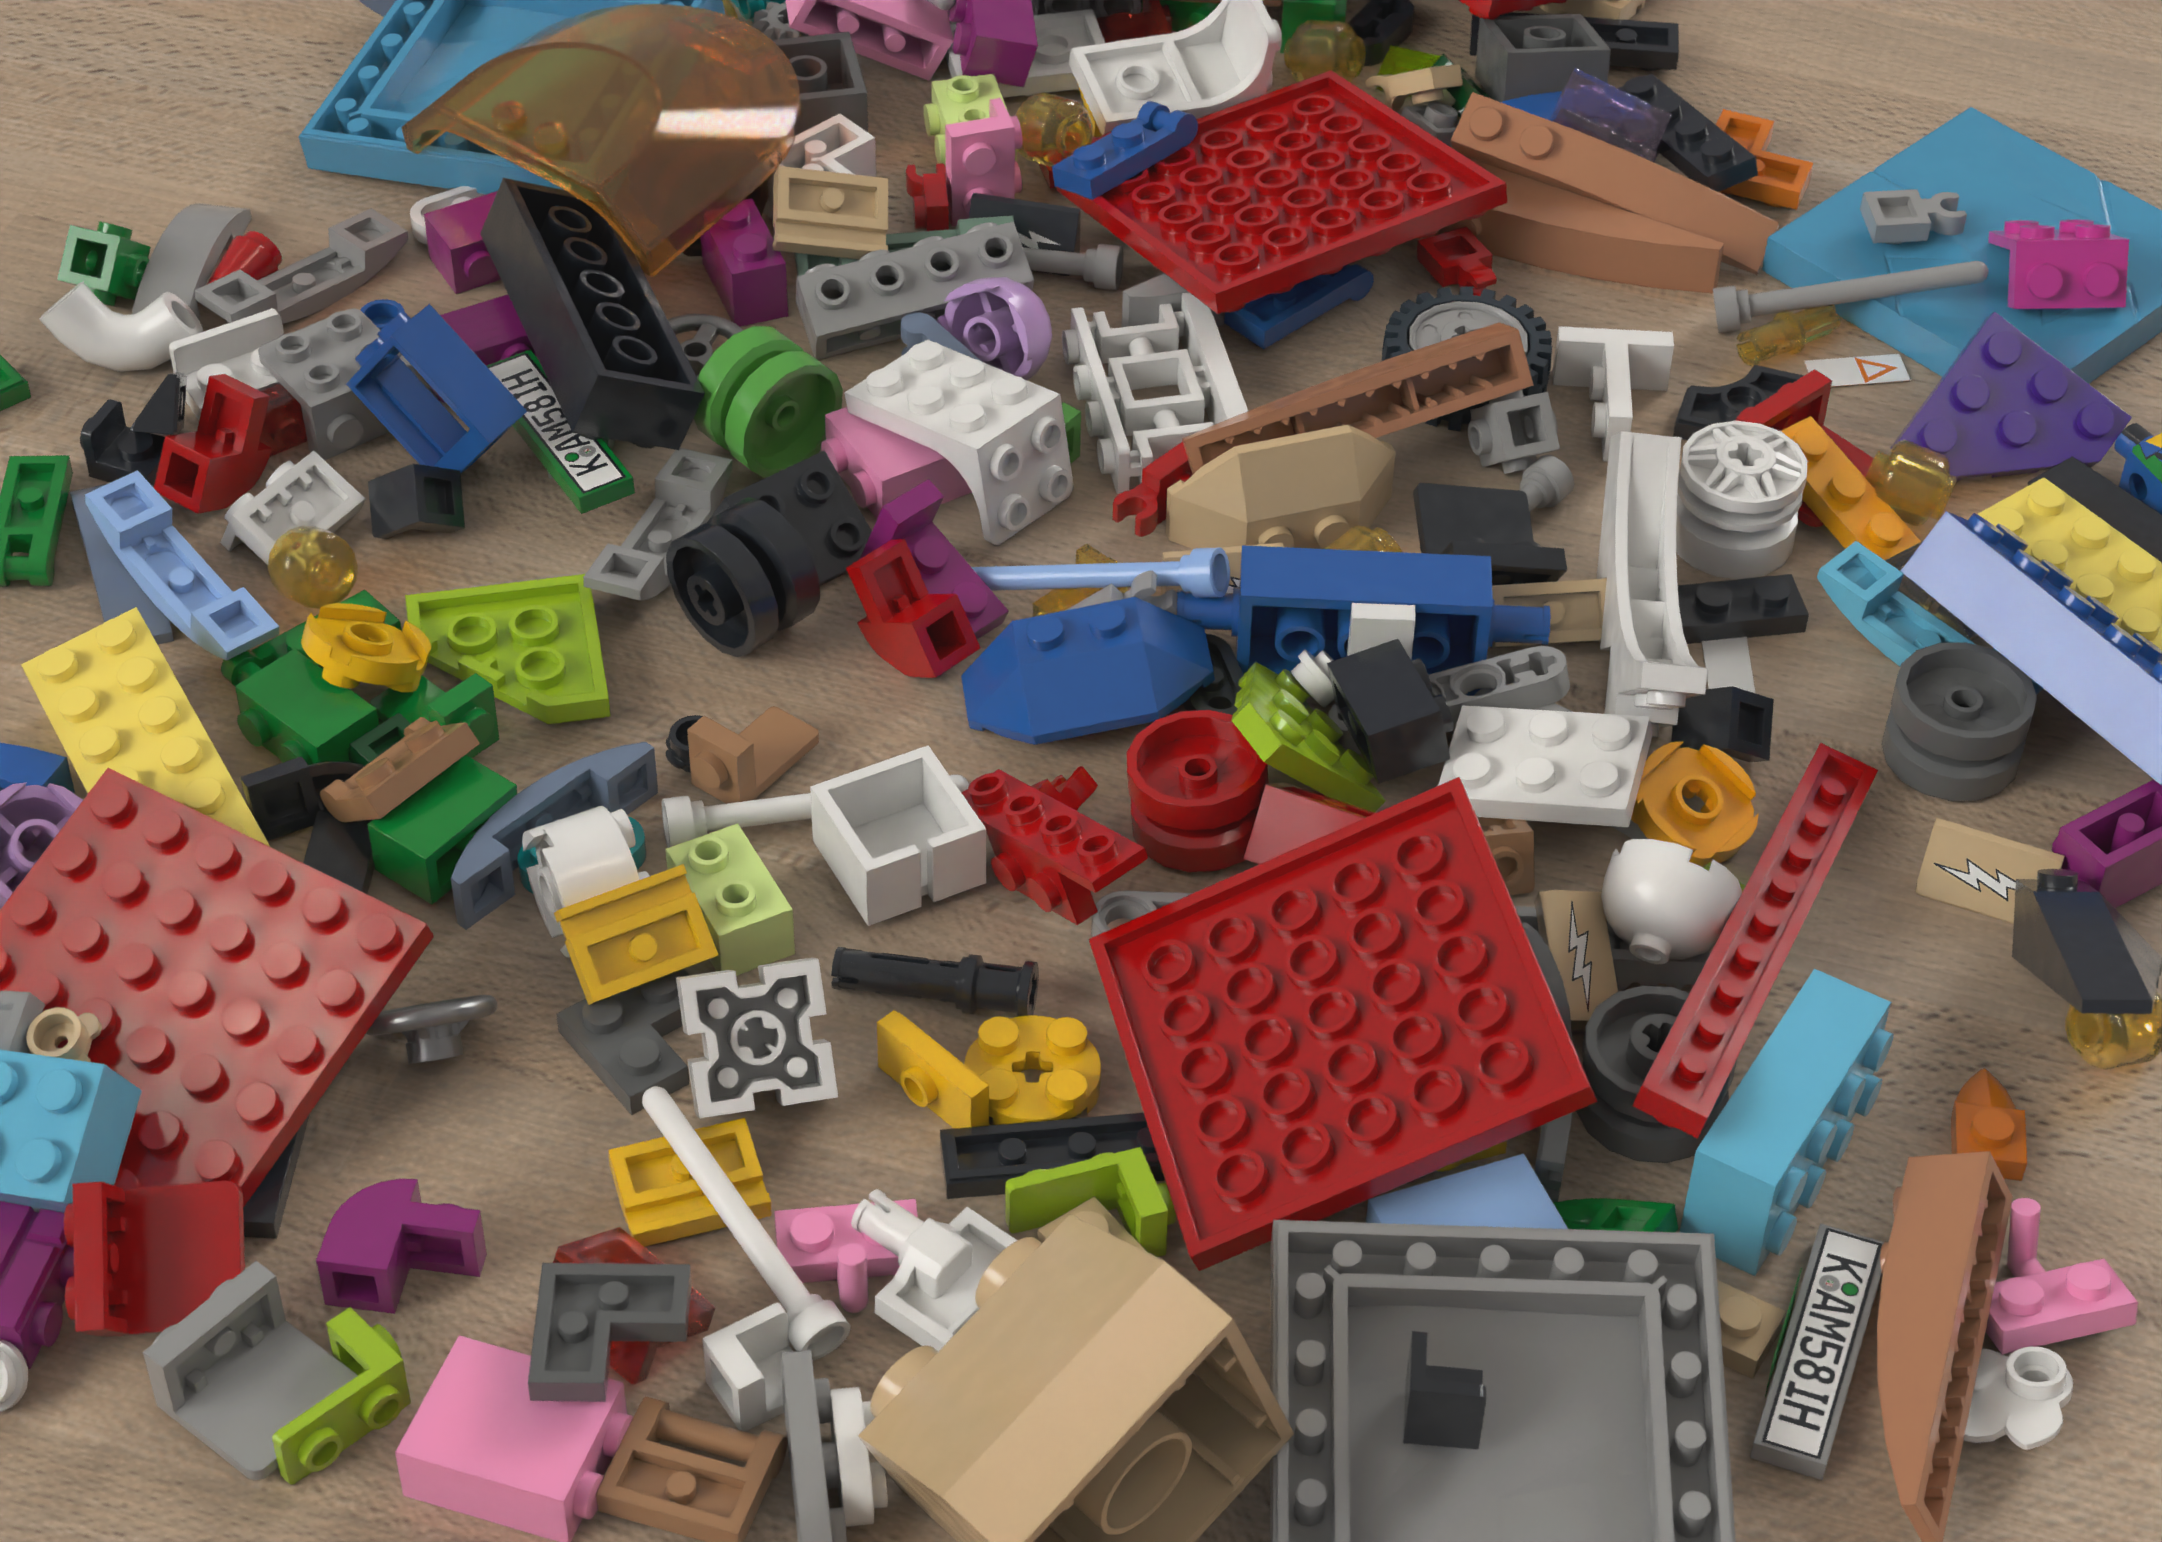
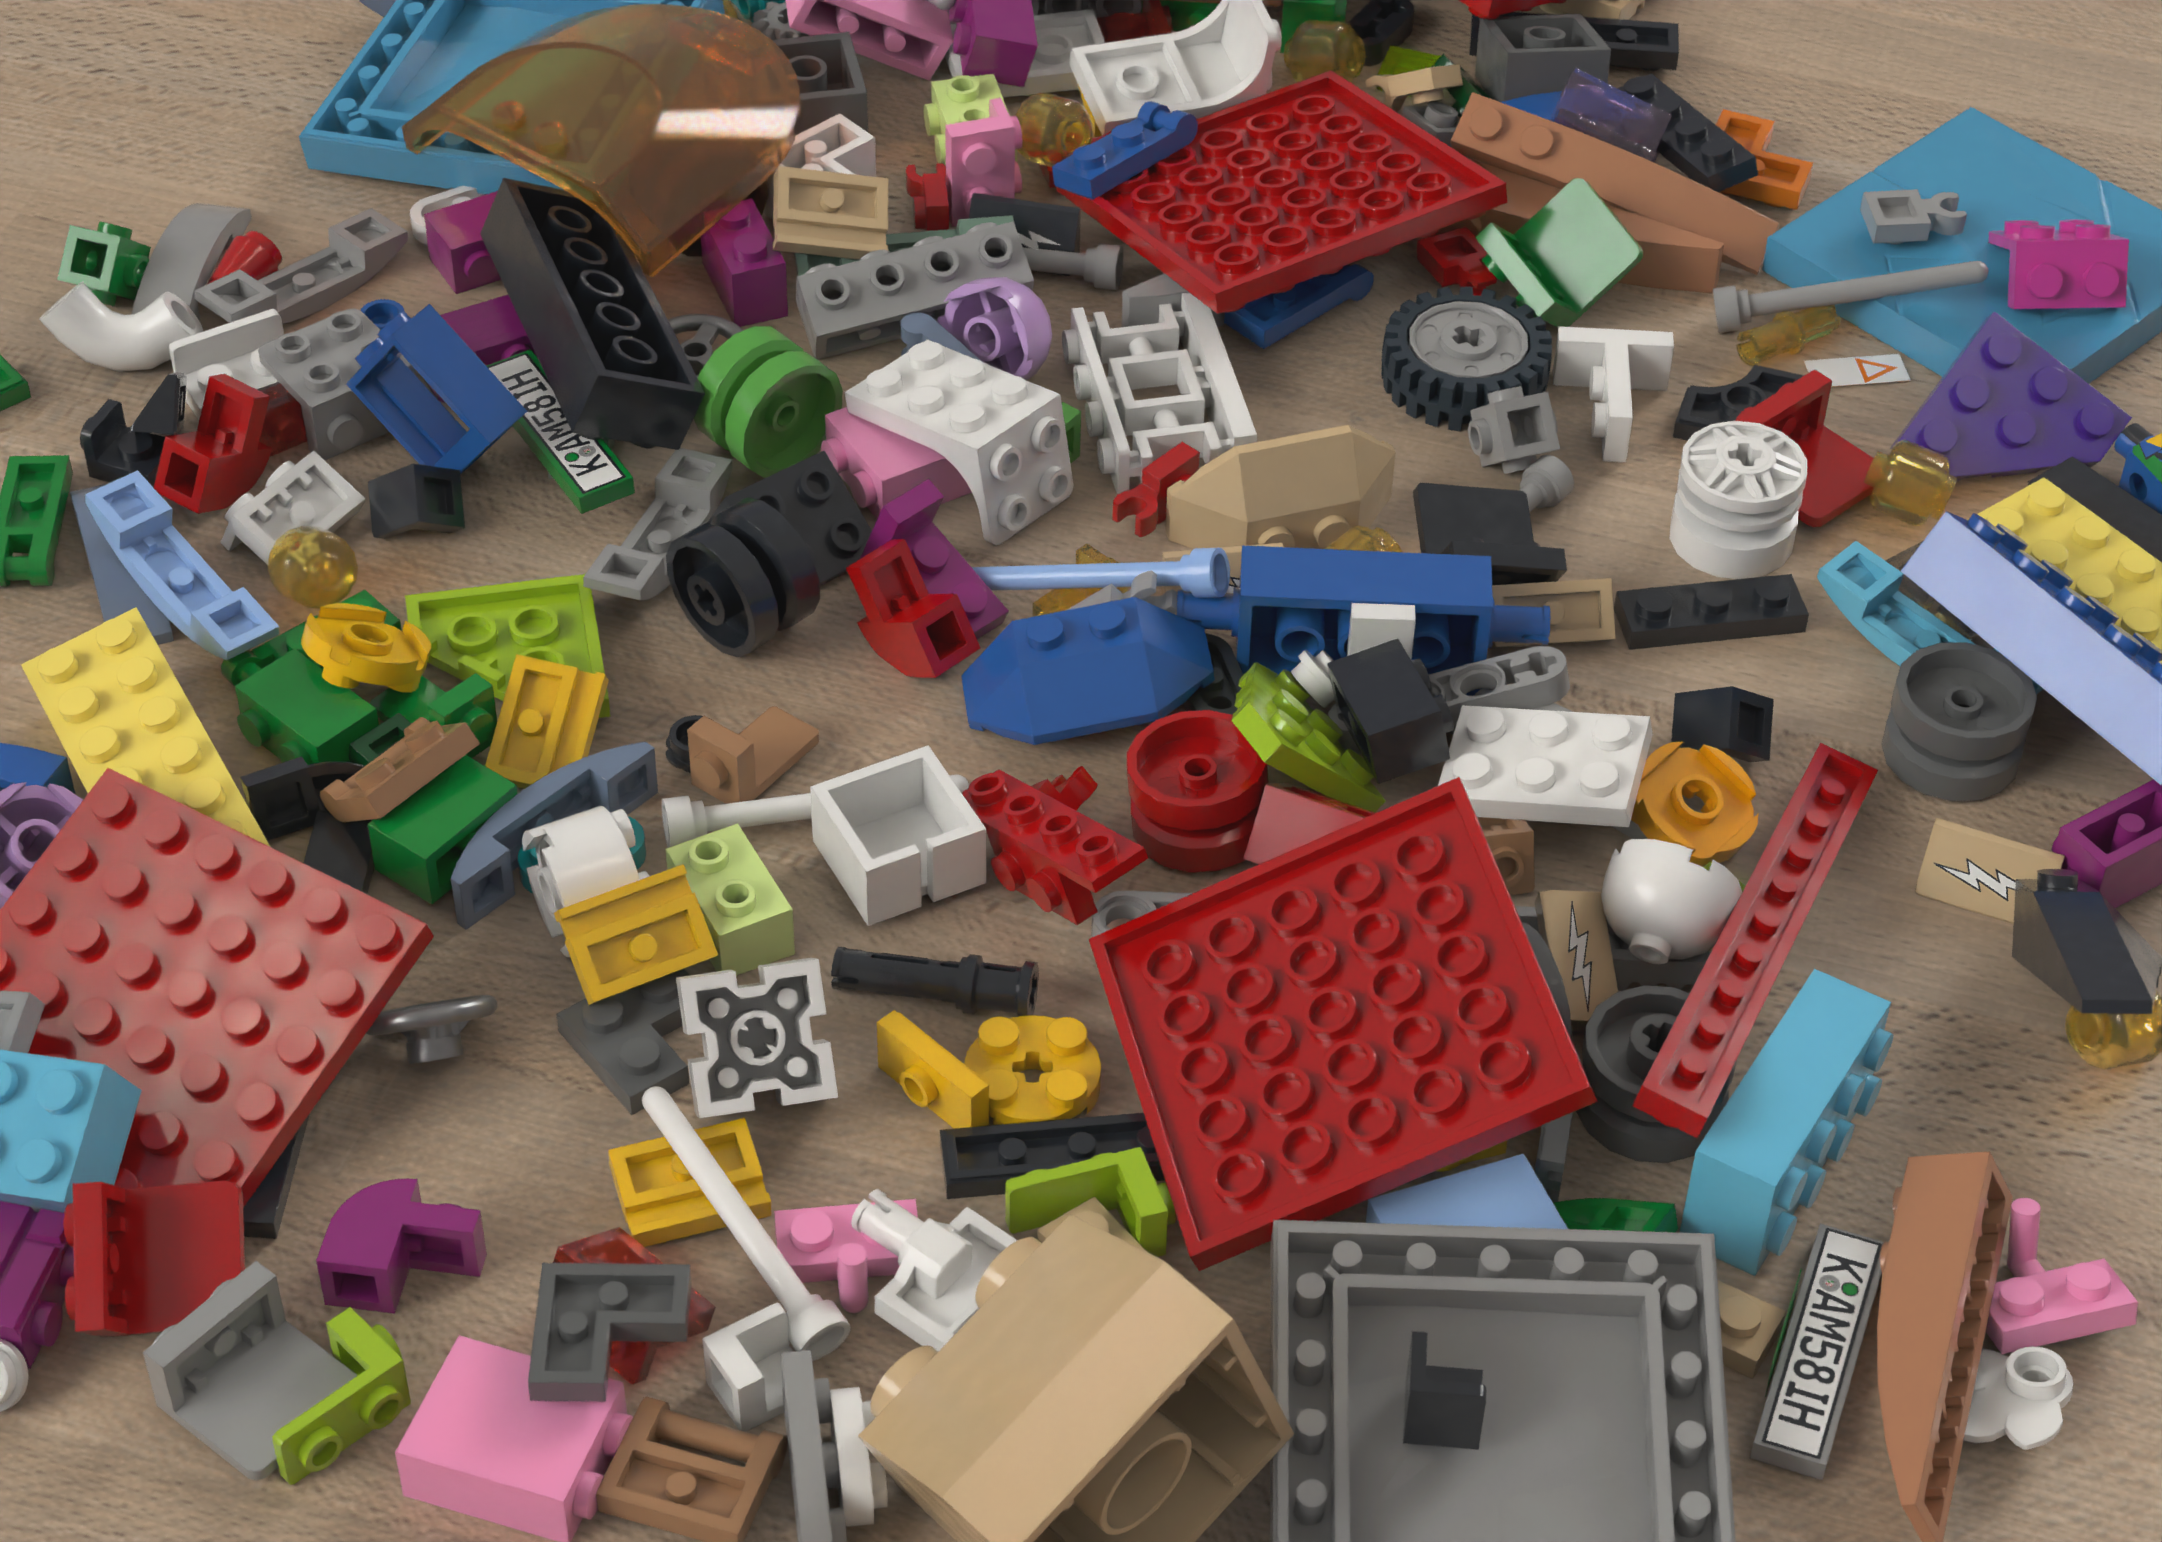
tan plate [26,1007,102,1062] -> none
nougat slope [1182,322,1534,474] -> none
white arch [1597,431,1708,737] -> none
white sticker [1702,637,1755,693] -> none
light orange plate [1781,416,1922,568] -> none
orange plate [1951,1068,2027,1181] -> none
none -> yellow plate [485,654,609,789]
none -> bracket [1475,178,1643,327]

